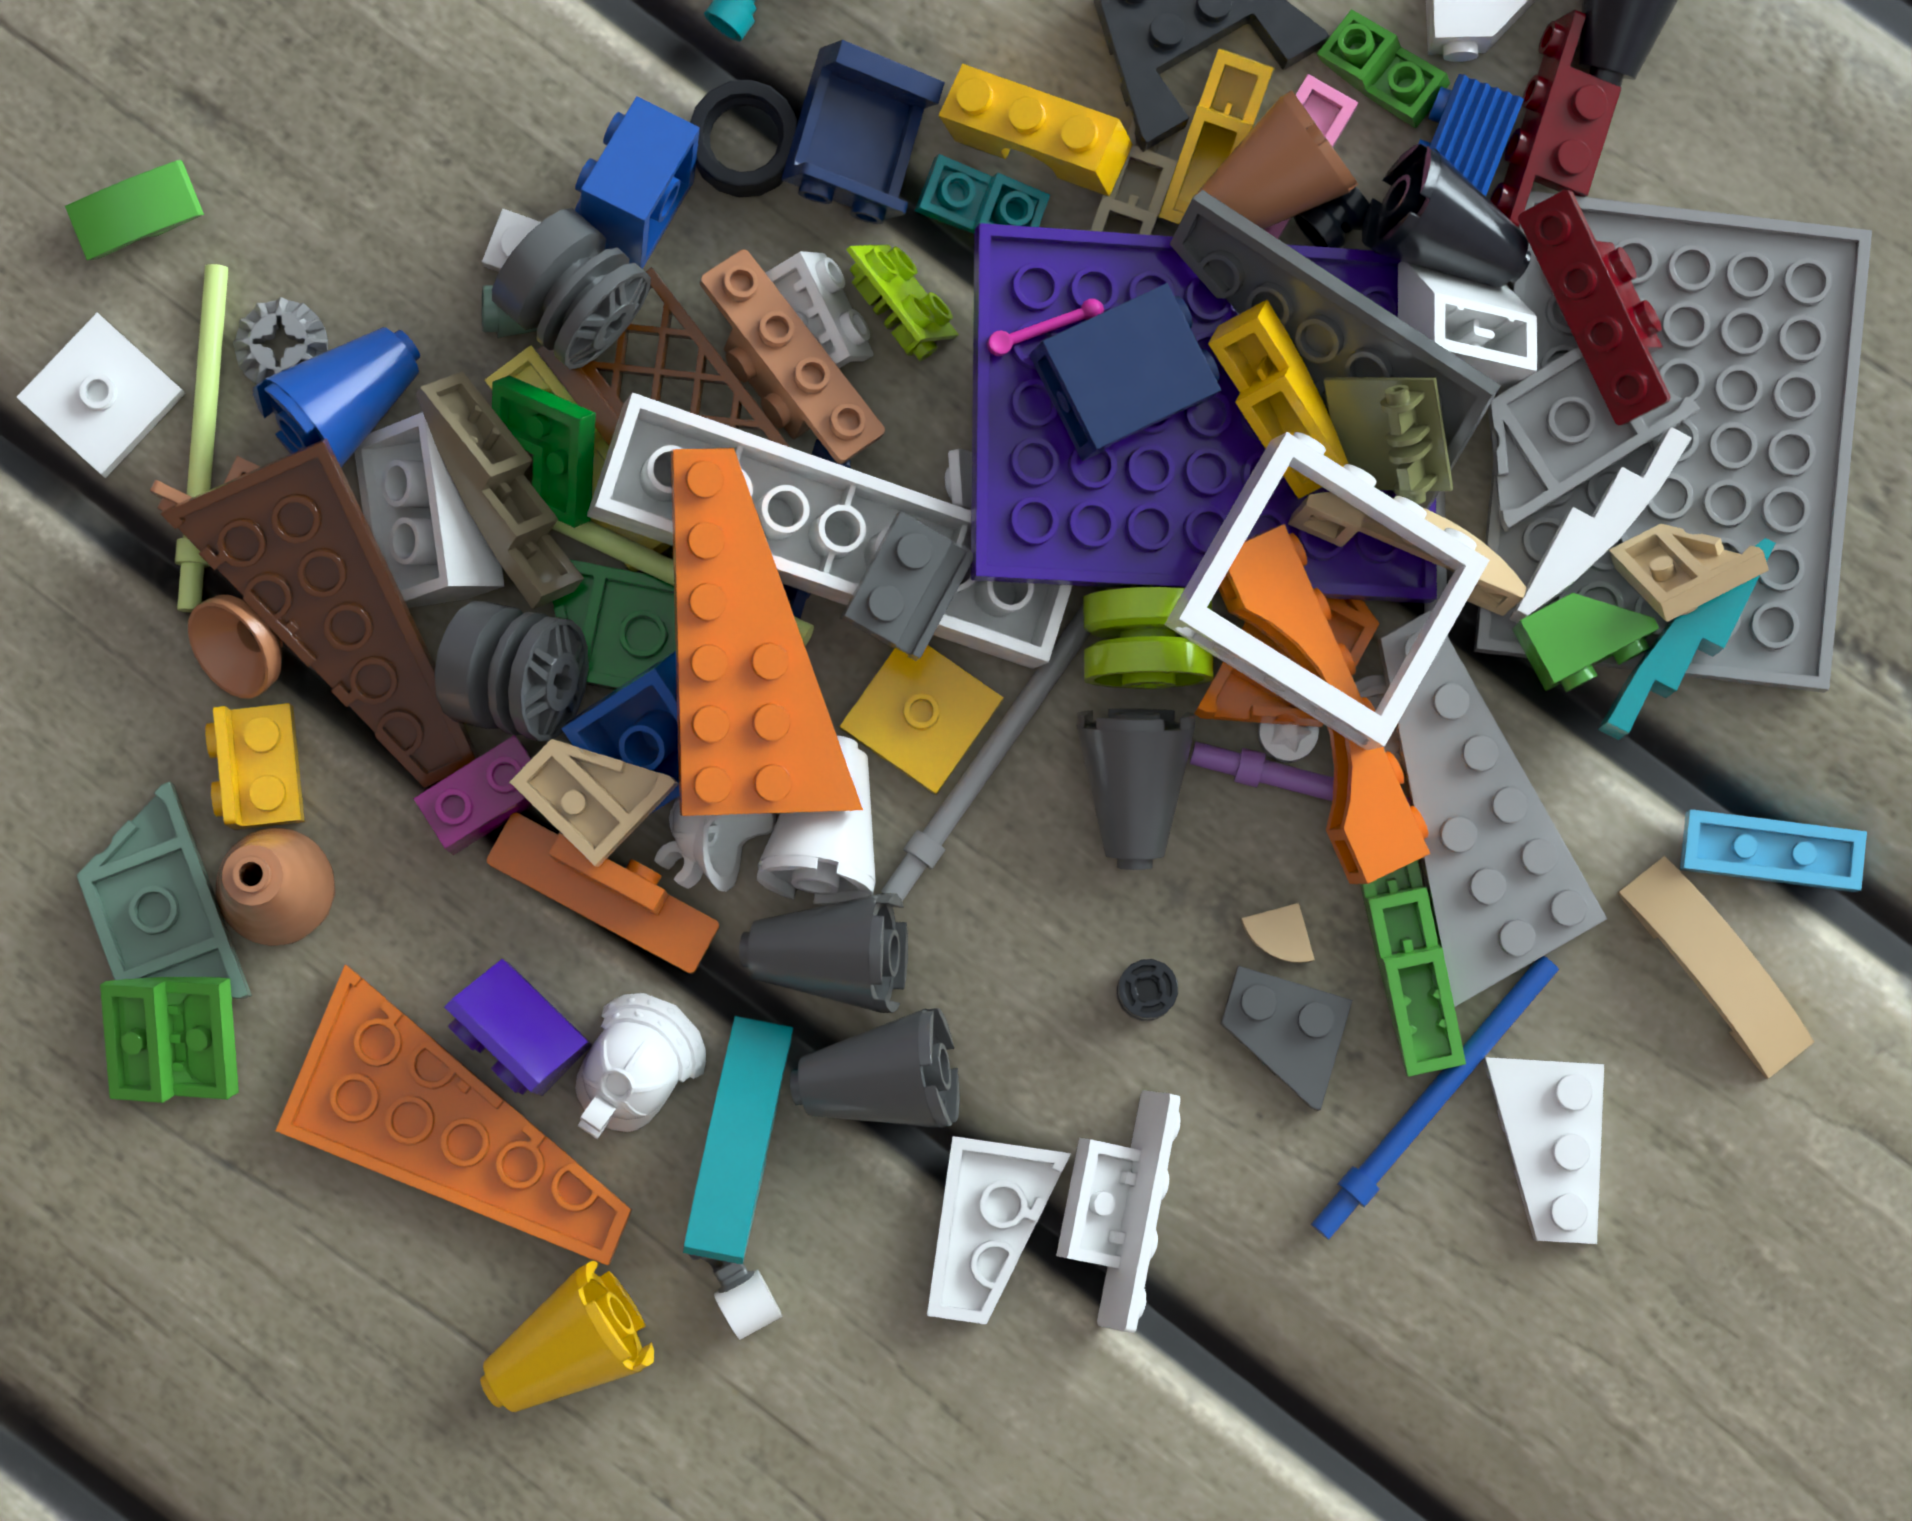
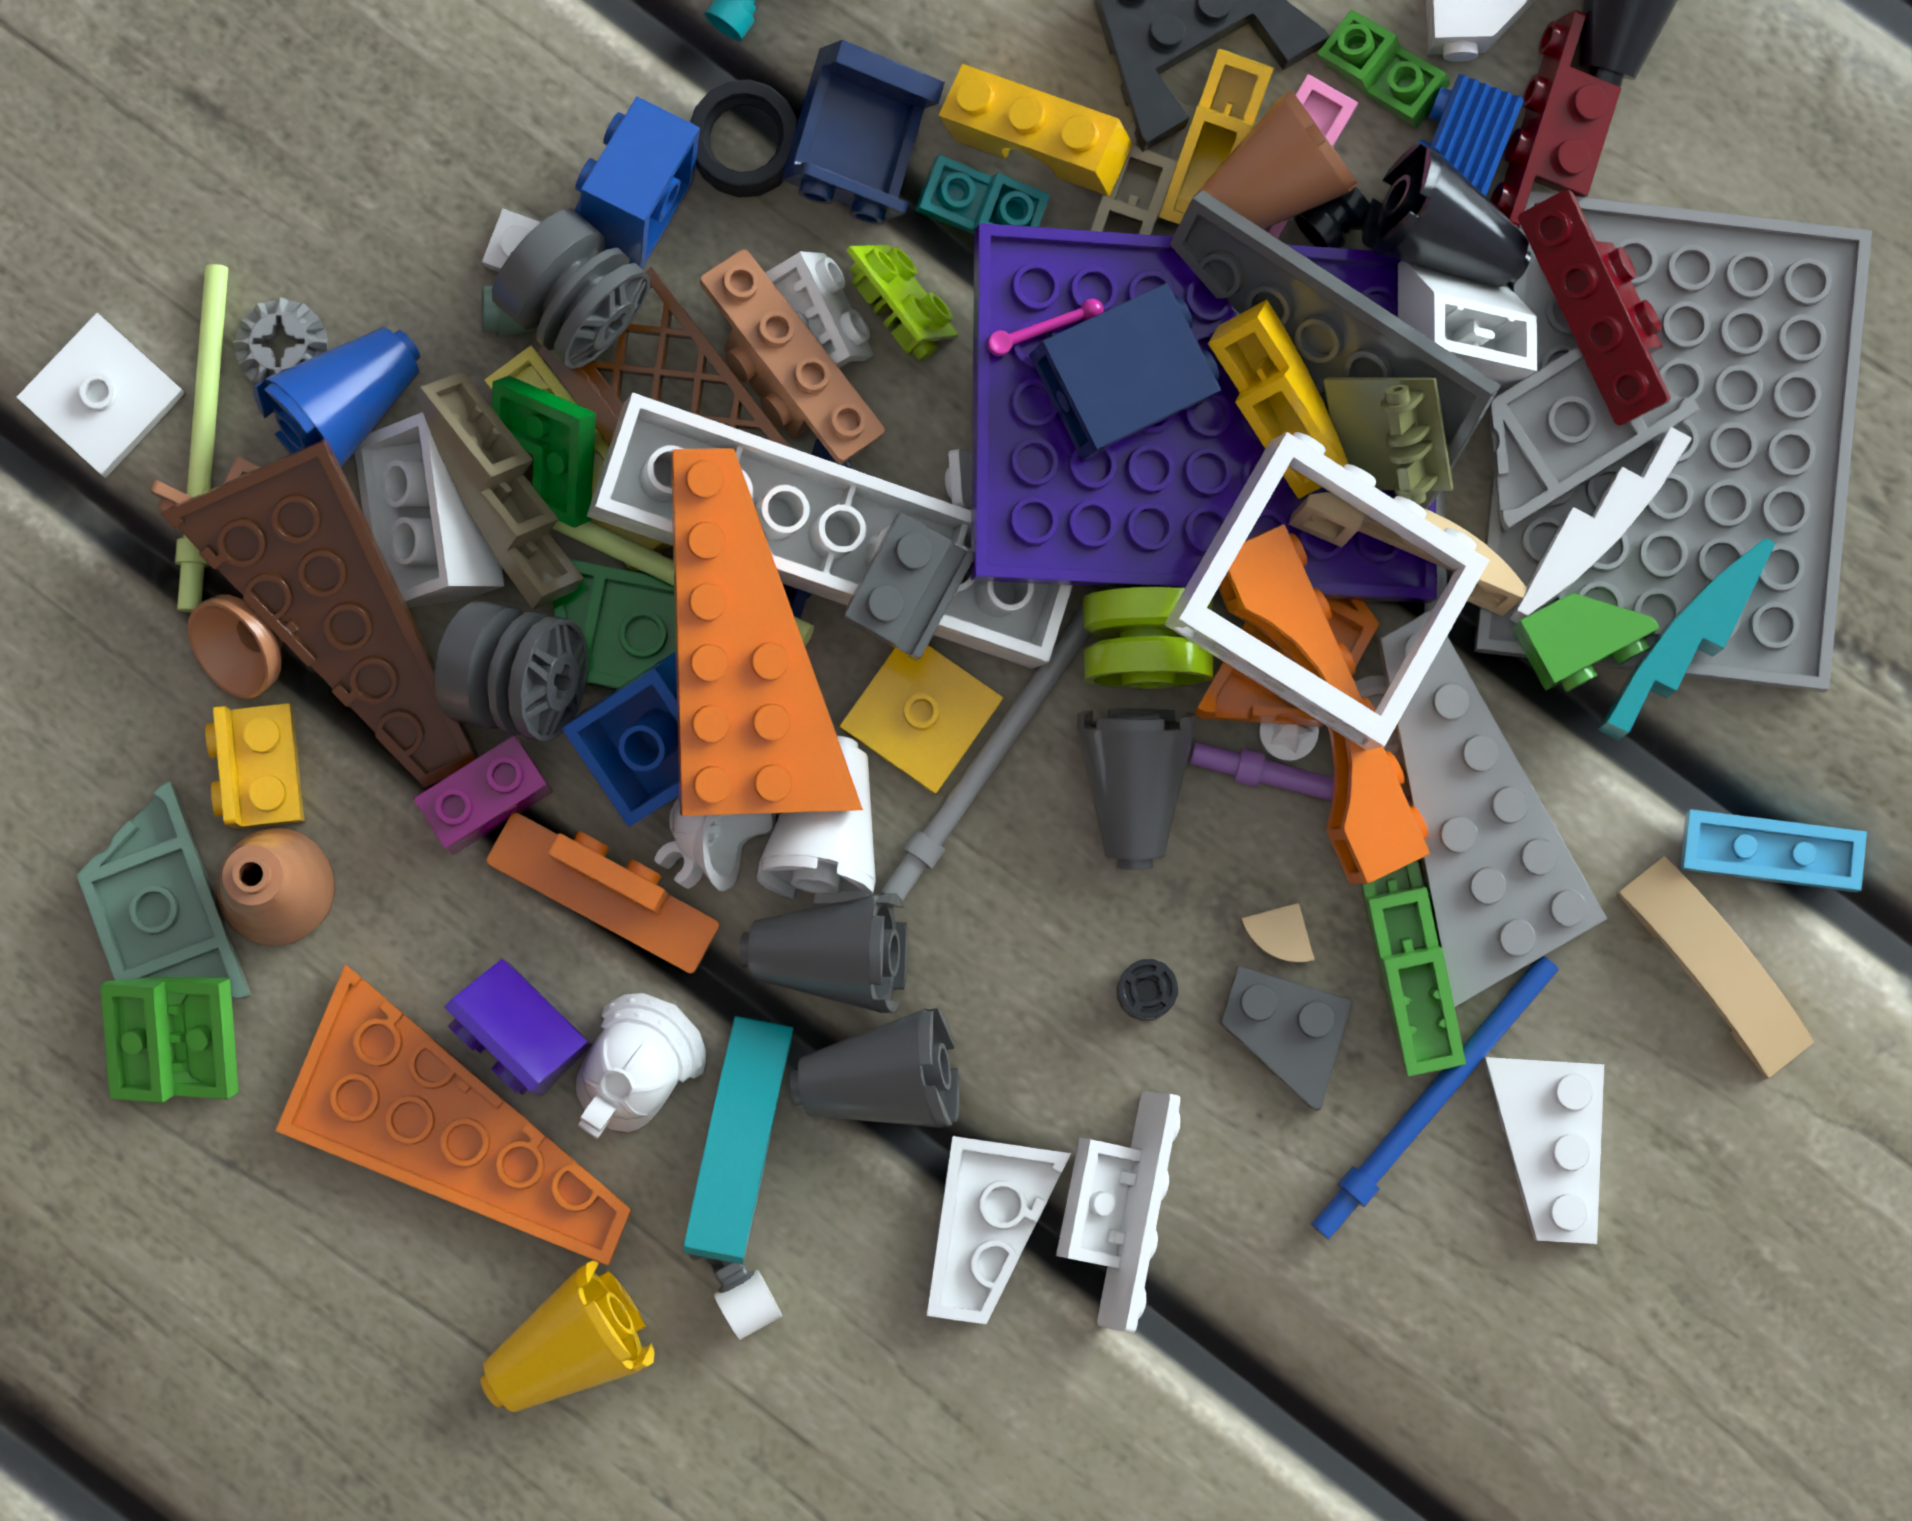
bright green slope [65,160,204,260] -> none
tan wing [510,739,679,867] -> none
tan wing [1609,524,1769,622] -> none

